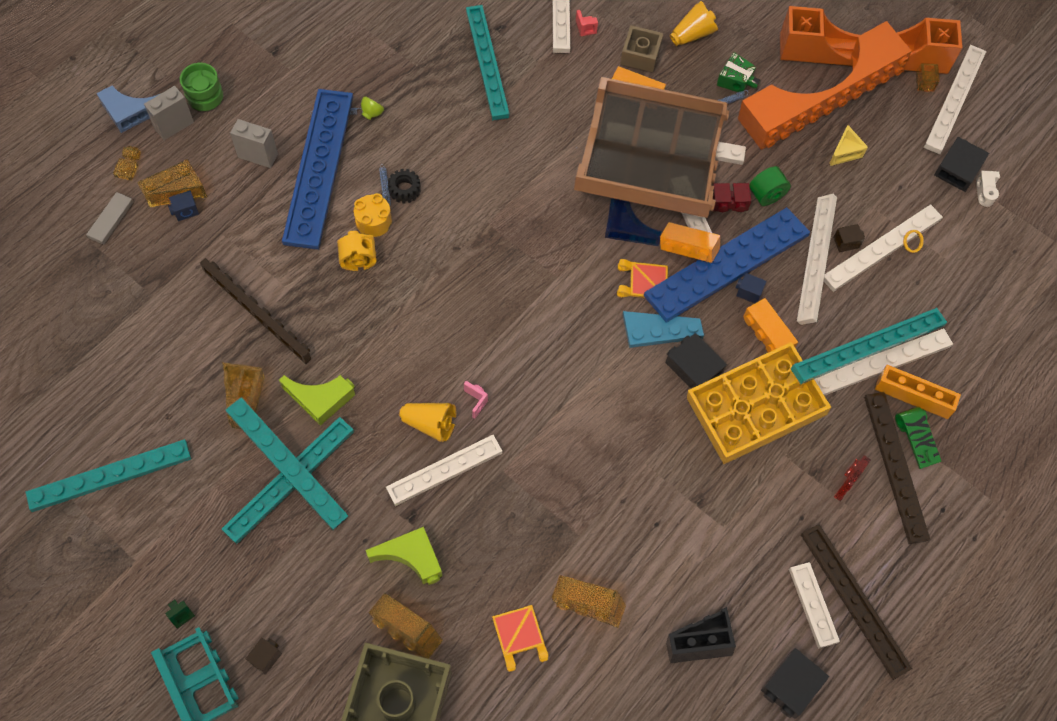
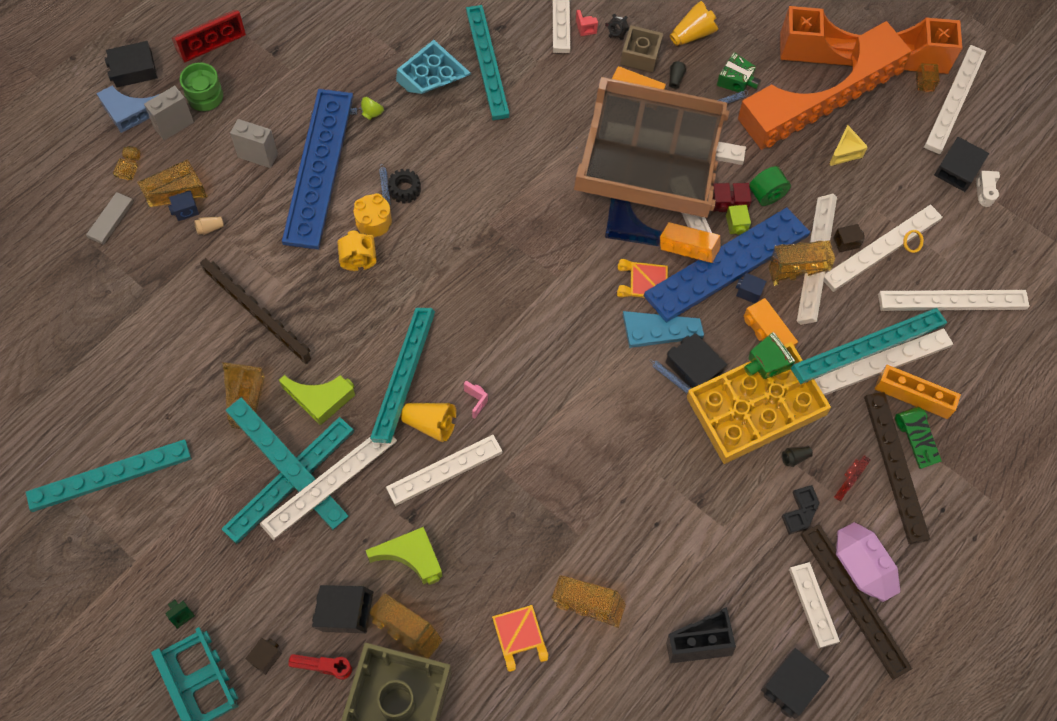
none -> black brick [105,41,158,88]
none -> red slope [172,10,246,63]
none -> tan cone [194,216,224,236]
none -> white plate [260,436,397,540]
none -> red connector [288,654,352,680]
none -> black brick [312,585,374,634]
none -> teal plate [370,308,435,444]
none -> medium azure wedge [396,40,471,94]
none -> black rock [605,13,630,40]
none -> light blue piece [651,361,691,394]
none -> pearl dark grey cone [669,61,687,89]
none -> lime brick [726,205,751,235]
none -> green torso [744,332,795,379]
none -> clear yellow wedge [769,240,835,286]
none -> black tile [781,485,820,535]
none -> pearl dark grey cone [782,446,813,467]
none -> lavender wedge [836,522,900,602]
none -> white plate [878,290,1029,311]

